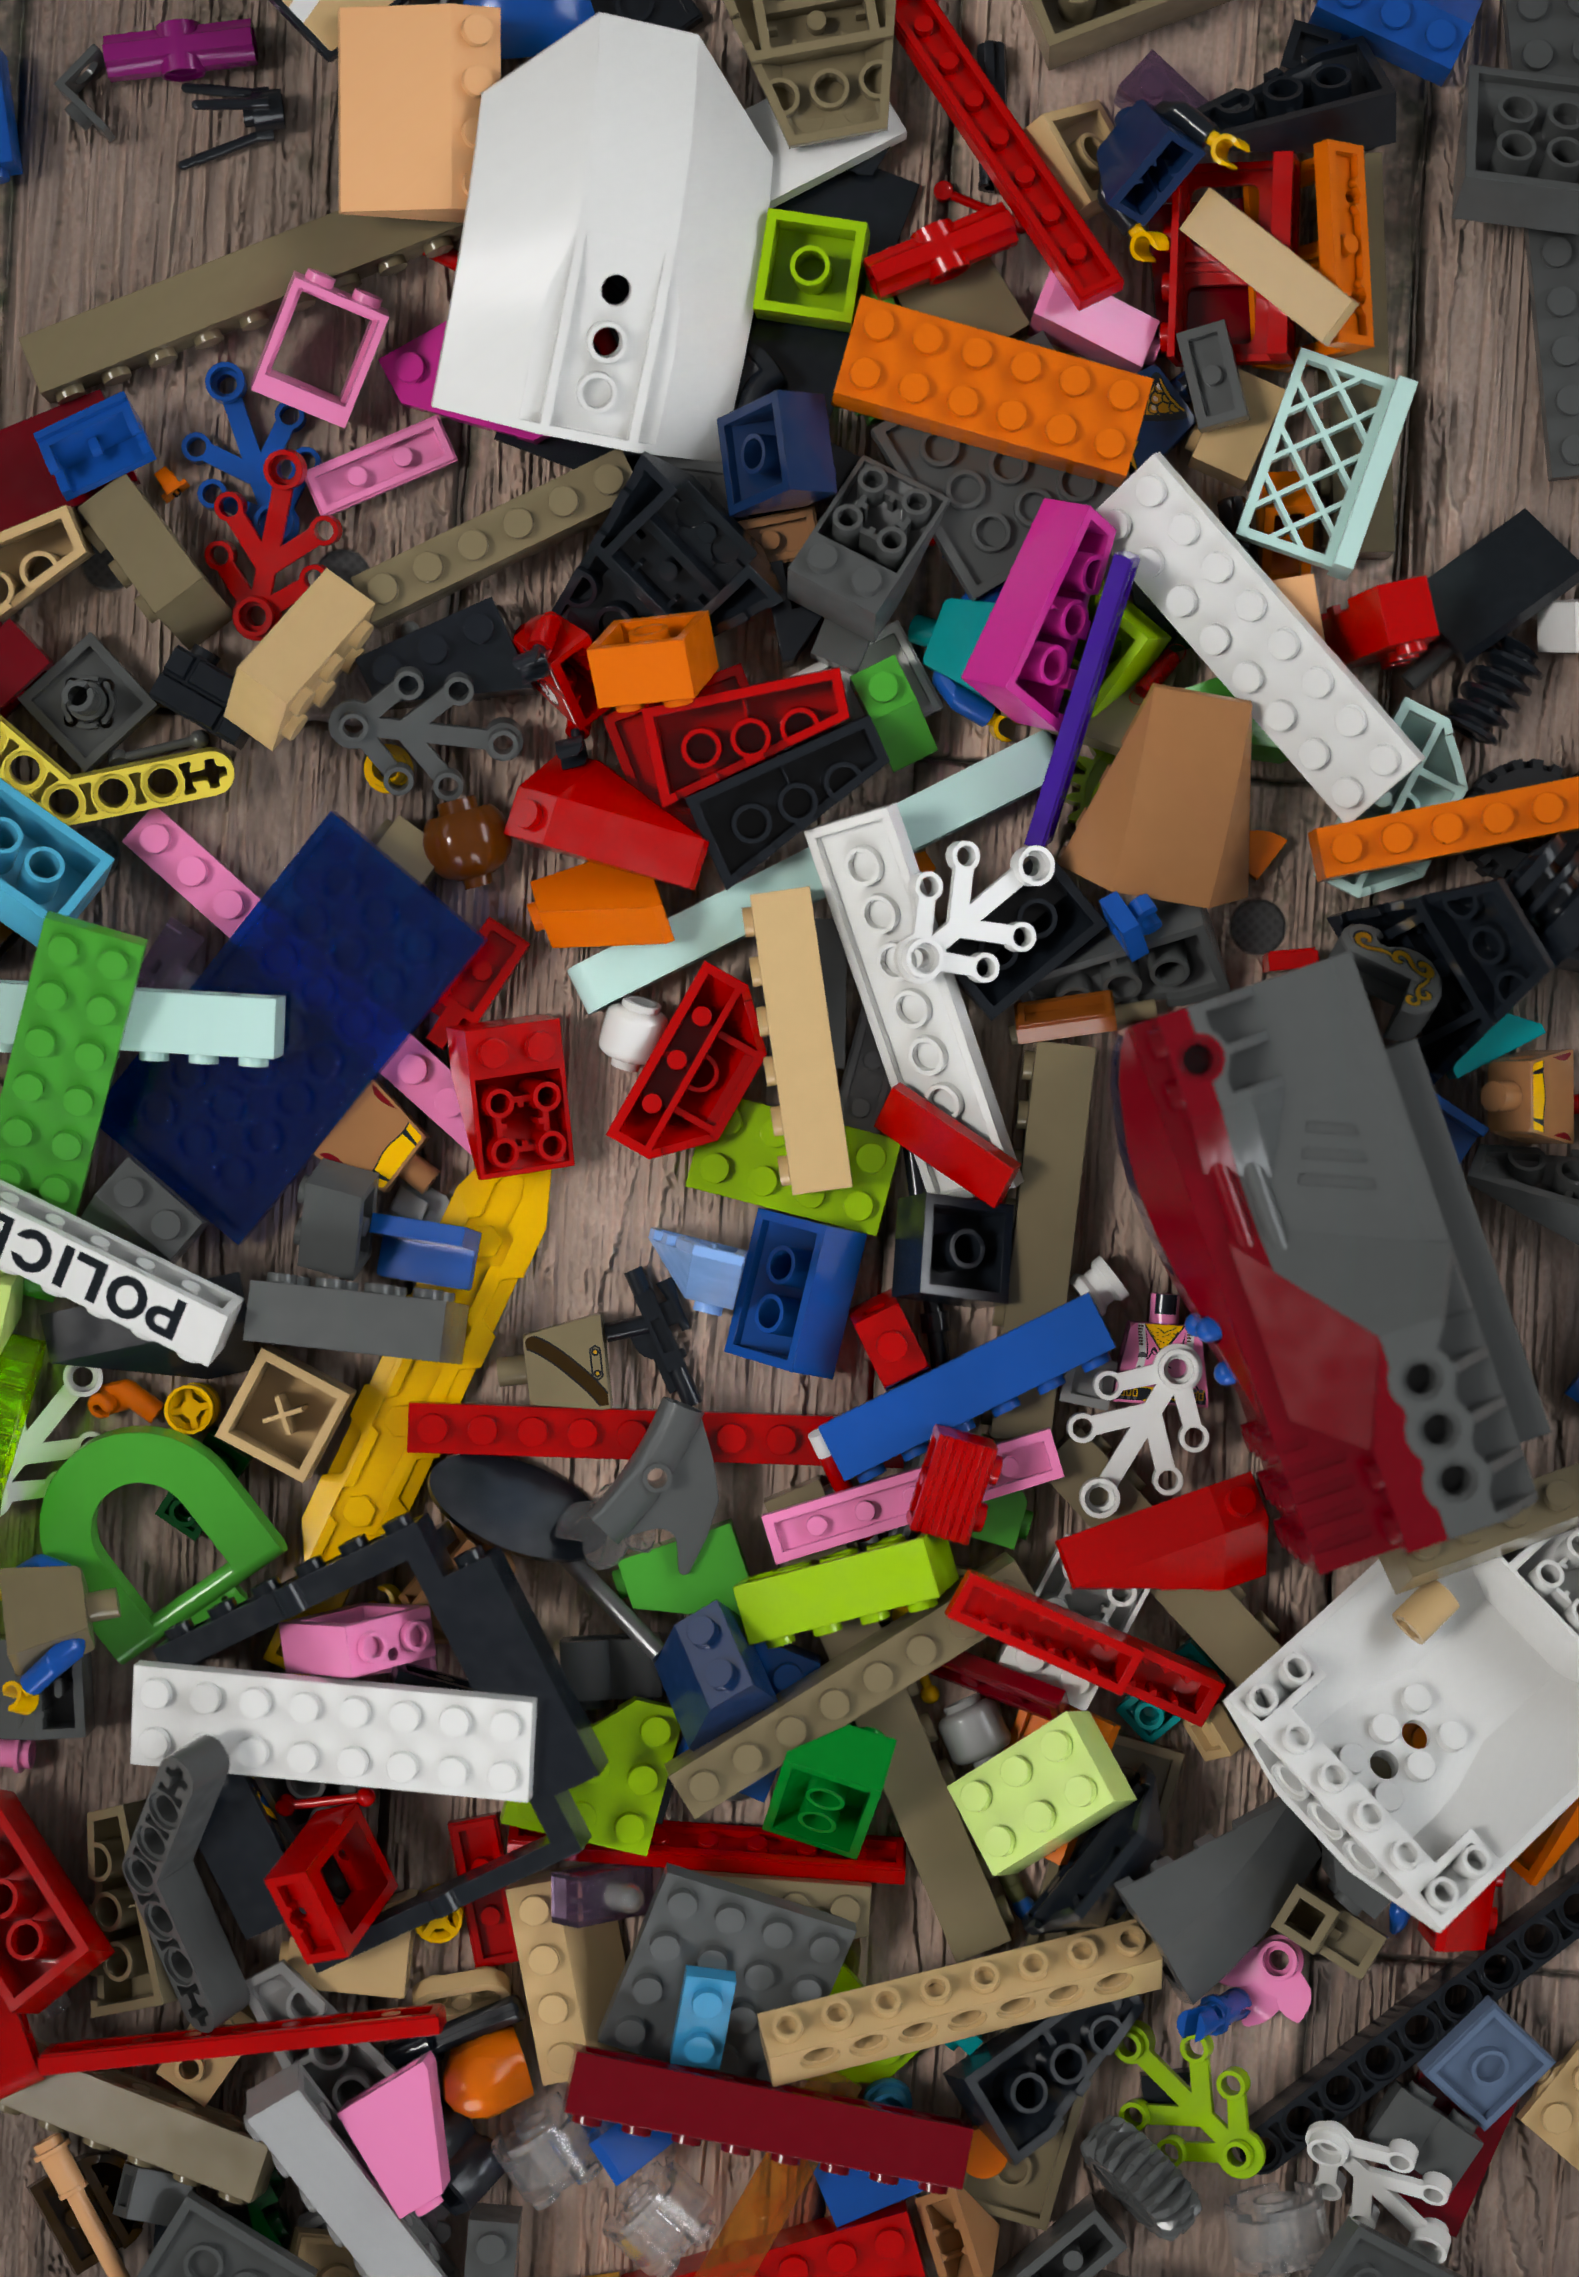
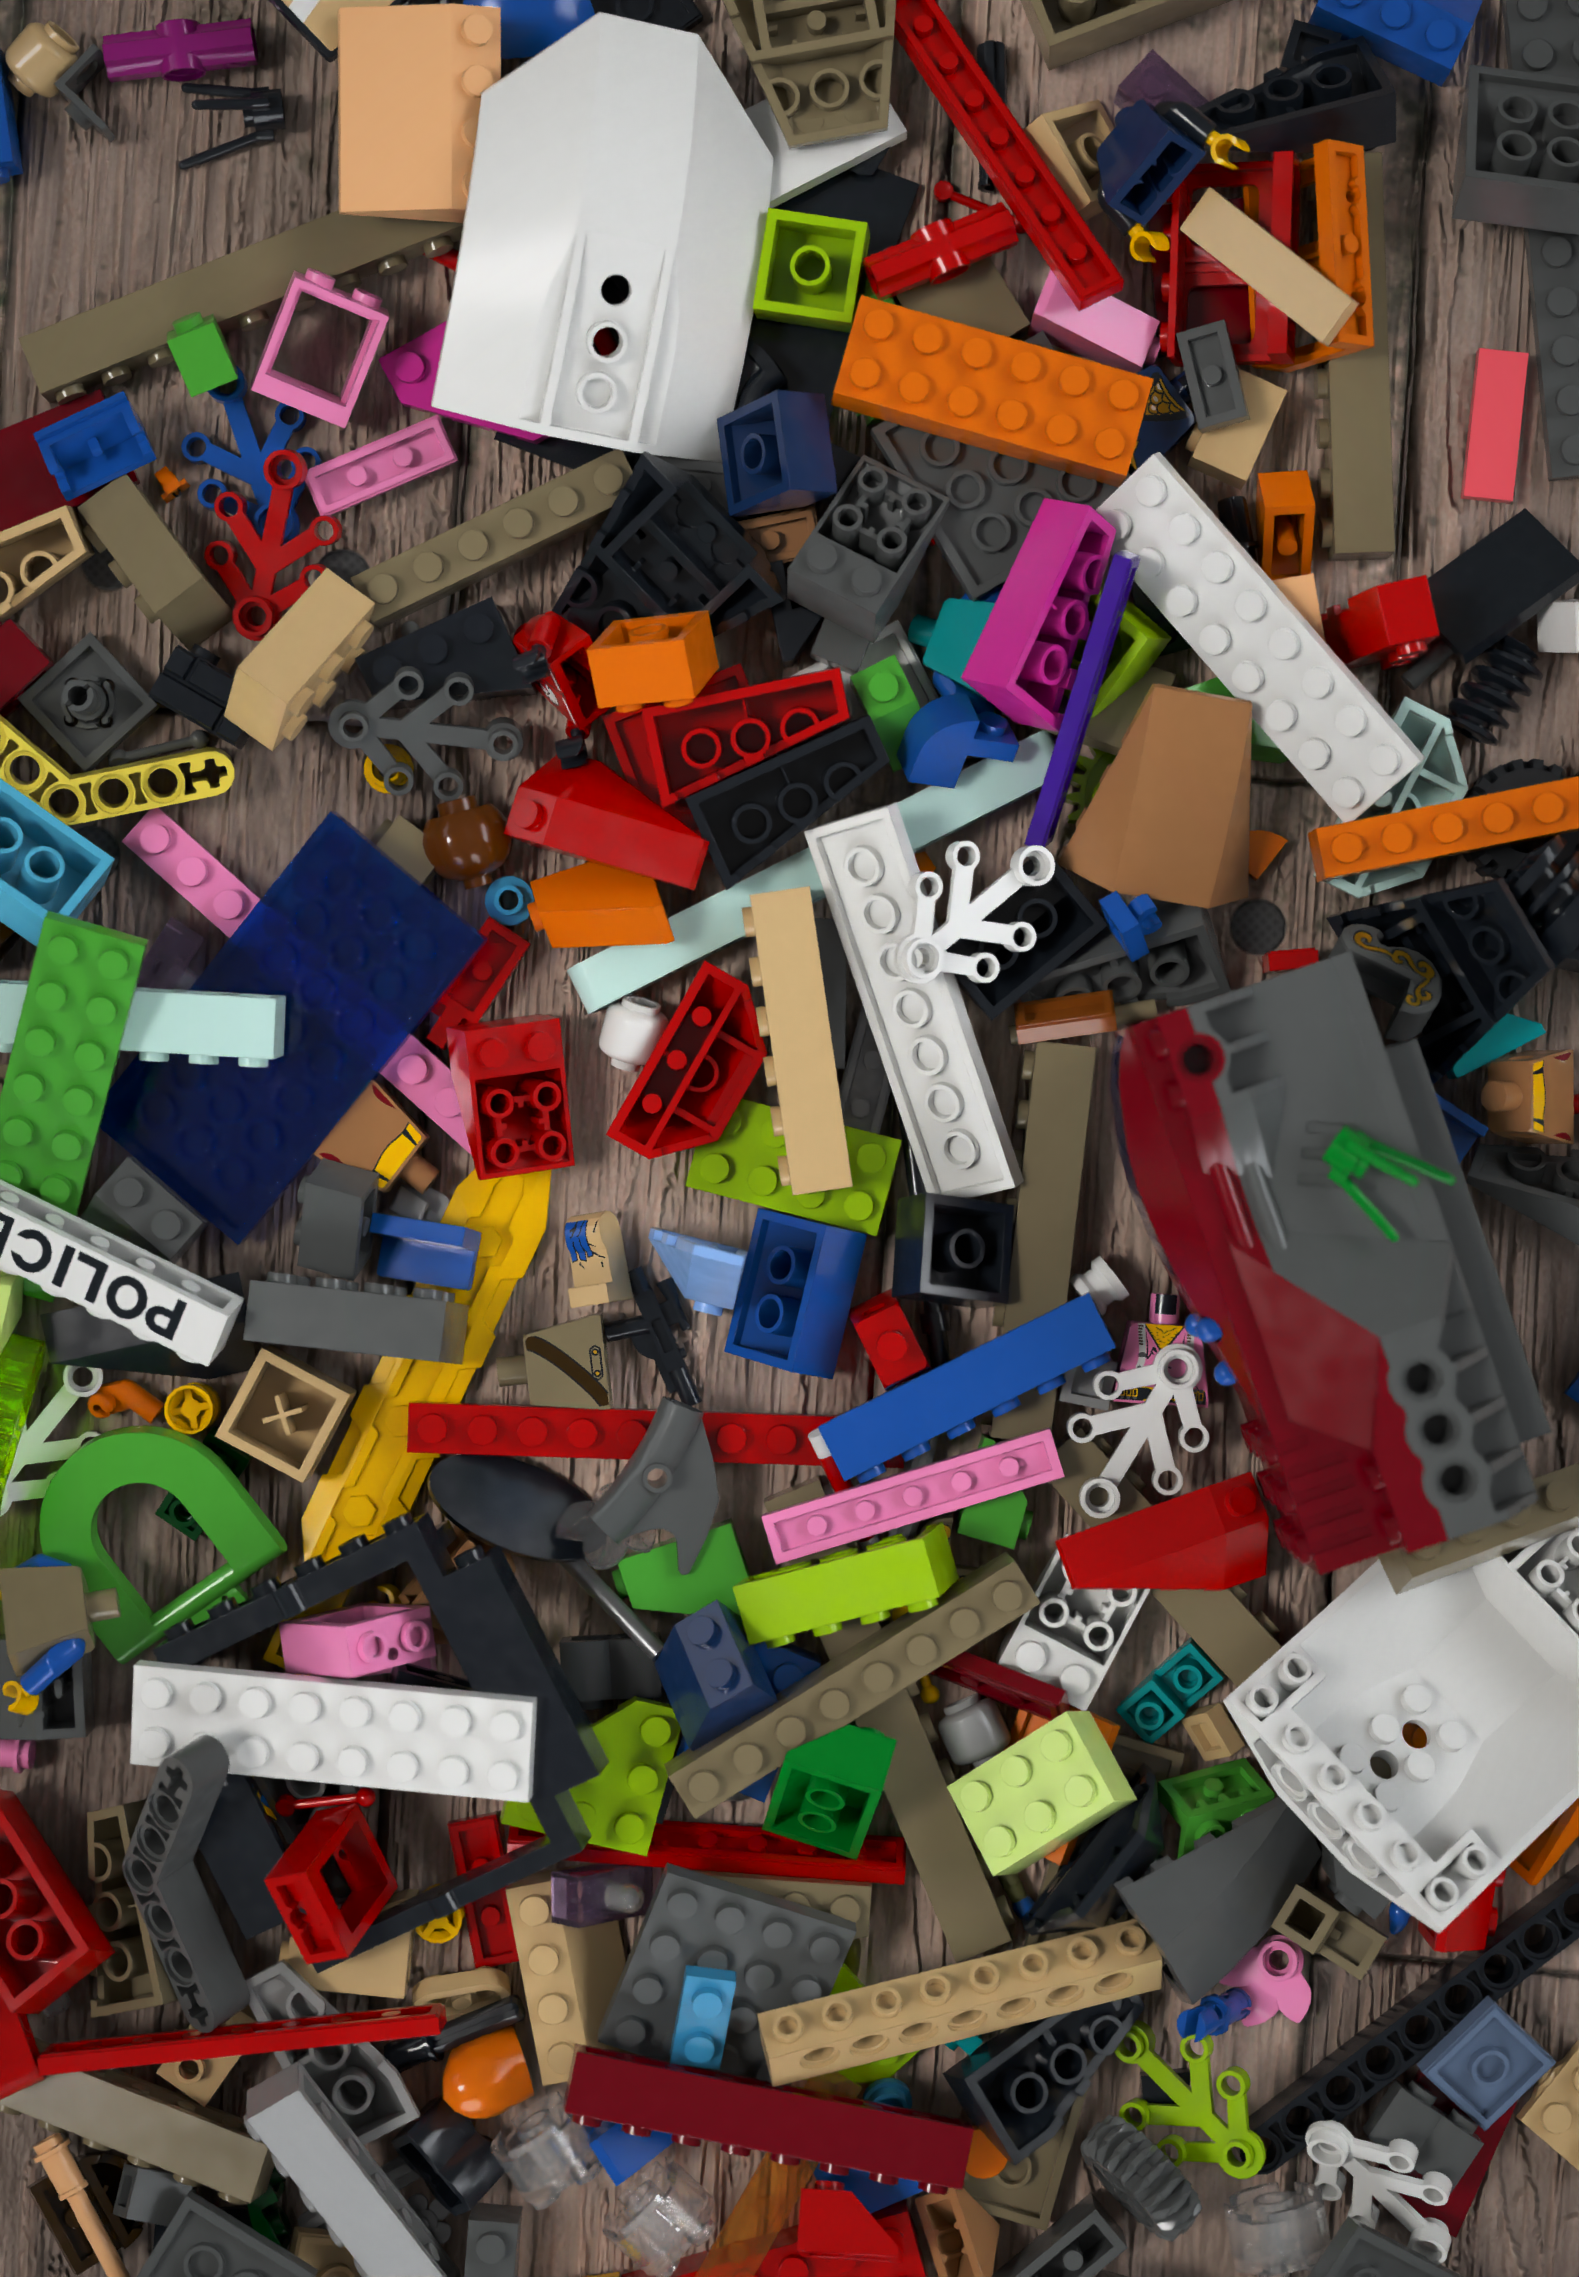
bright pink slope [337,2050,451,2219] -> none
red tile [873,1082,1022,1208] -> none
red brick [906,1424,1003,1545] -> none
red slope [944,1568,1226,1728] -> none
red piece [1129,644,1186,705] -> none
light aqua fence [1234,347,1418,581] -> none
tan piece [1392,1580,1460,1645] -> none
none -> tan head [5,21,79,98]
none -> bright green brick [167,312,238,398]
none -> dark azure plate [485,876,535,926]
none -> tan leg [565,1210,633,1308]
none -> red slope [797,2180,903,2263]
none -> blue brick [896,694,1020,789]
none -> bright green bracket [1157,1758,1275,1859]
none -> green plant [1322,1125,1456,1242]
none -> coral tile [1461,348,1529,504]

